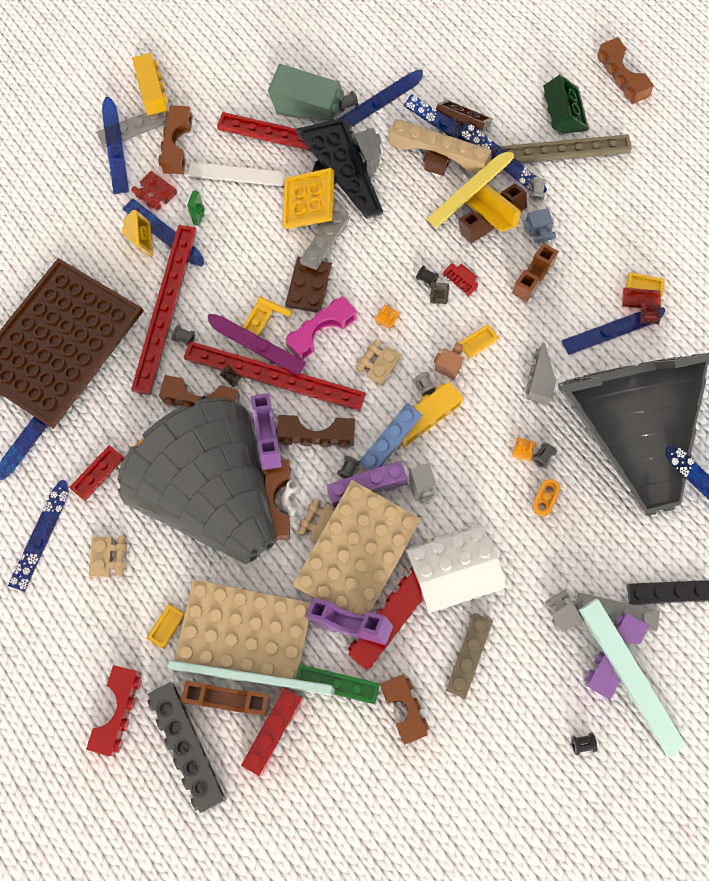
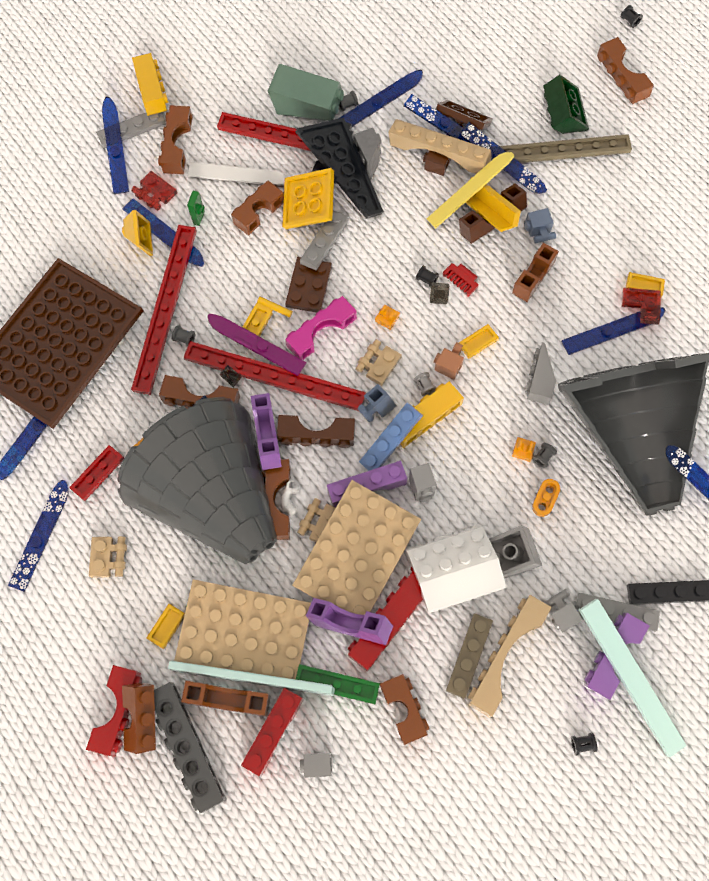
dark grey bush [337,456,360,479] -> none
light grey bush [529,178,546,200] -> none
none -> dark orange arch [122,683,156,754]
none -> dark orange arch [231,180,284,236]
none -> light grey brick [300,753,332,778]
none -> sand blue brick [358,384,397,422]
none -> tan arch [467,595,552,718]
none -> light grey slope [489,525,543,578]
none -> black bush [620,5,643,28]

